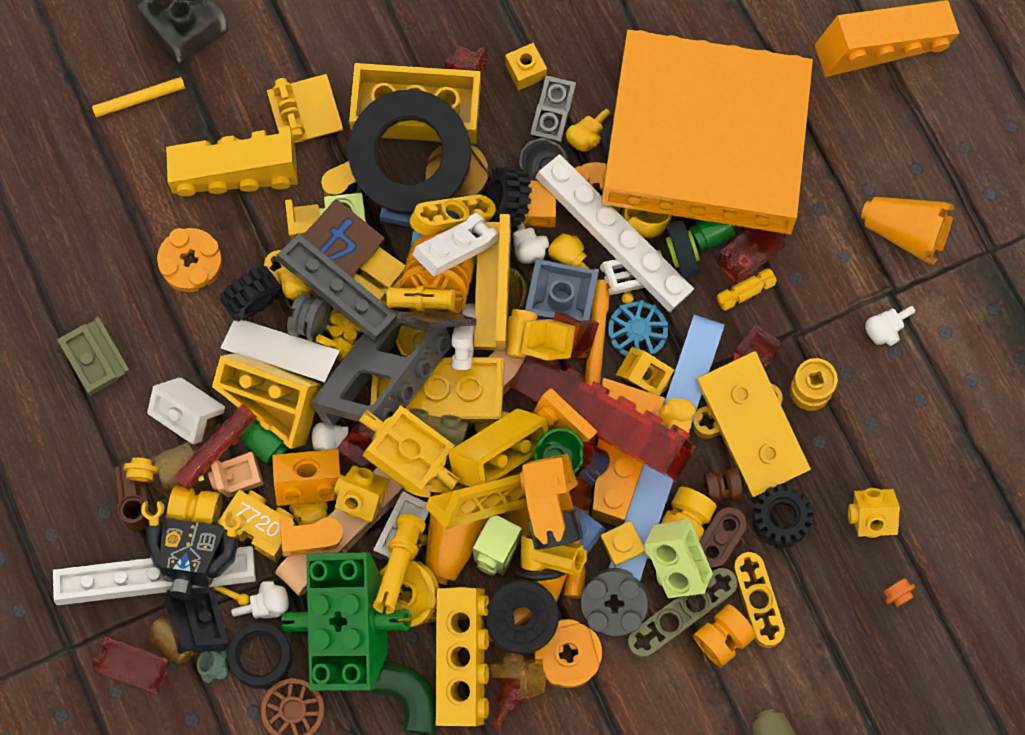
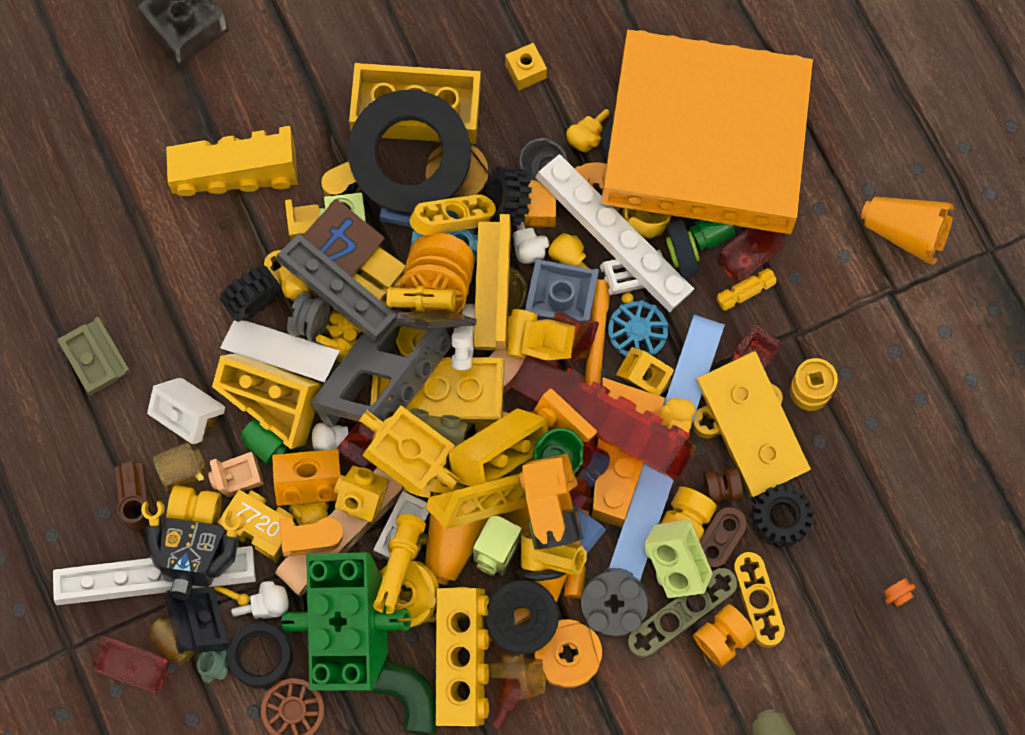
yellow bar [92,77,185,118] -> none
yellow plate [124,458,158,482] -> none
light orange plate [157,228,223,292] -> none
clear red pin [173,403,257,490] -> none
yellow hinge [267,74,343,144] -> none
white plate [412,213,499,277] -> none
clear red panel [444,45,487,73] -> none
light grey slope [530,75,576,142] -> none
yellow plate [600,521,645,567] -> none
light orange wedge [814,0,959,77] -> none
yellow brick [848,488,900,538] -> none
white piece [865,306,915,346] -> none

